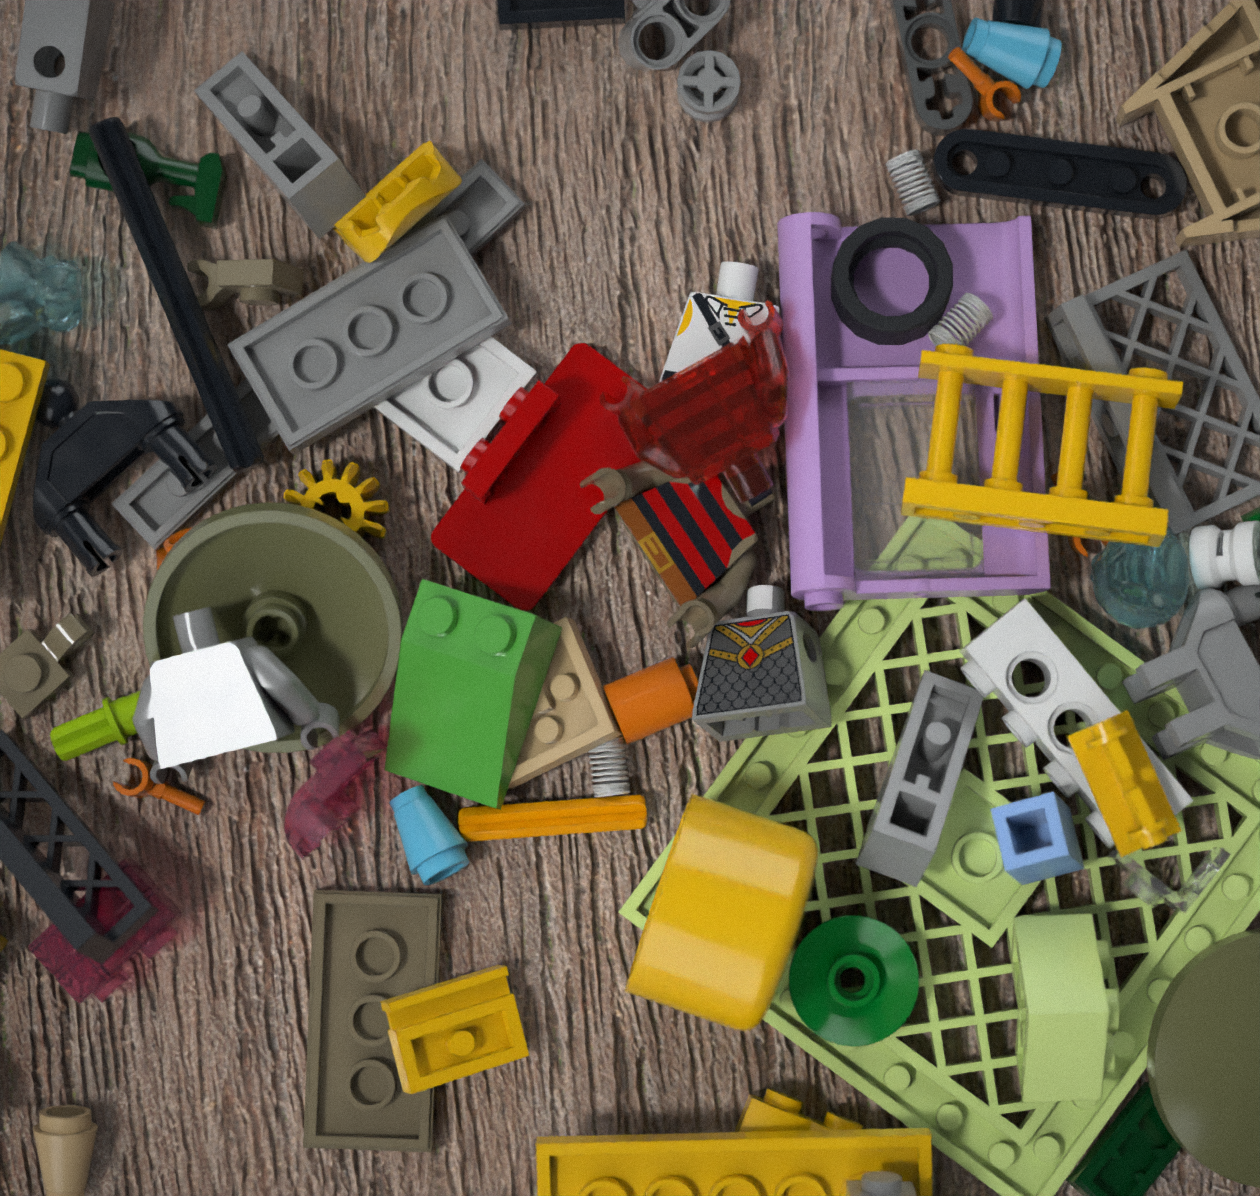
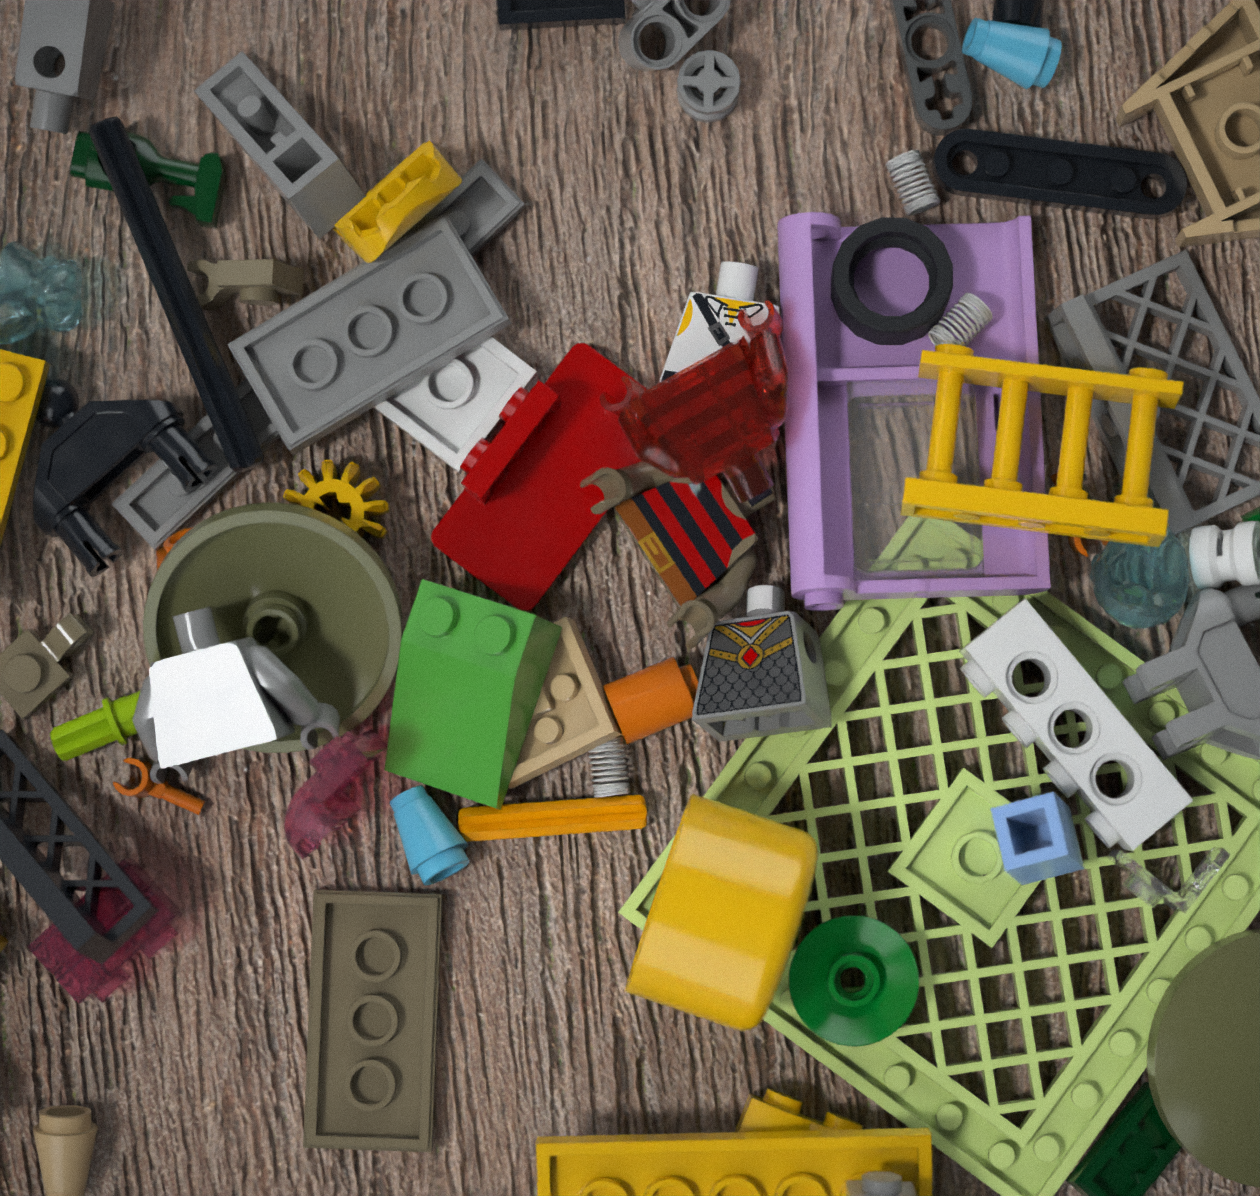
yellow plate [380,965,529,1094] -> none
light grey slope [856,670,984,887] -> none
orange hand [948,47,1021,122] -> none
yellowish green brick [1011,913,1119,1103] -> none
yellow hinge [1067,710,1182,857] -> none

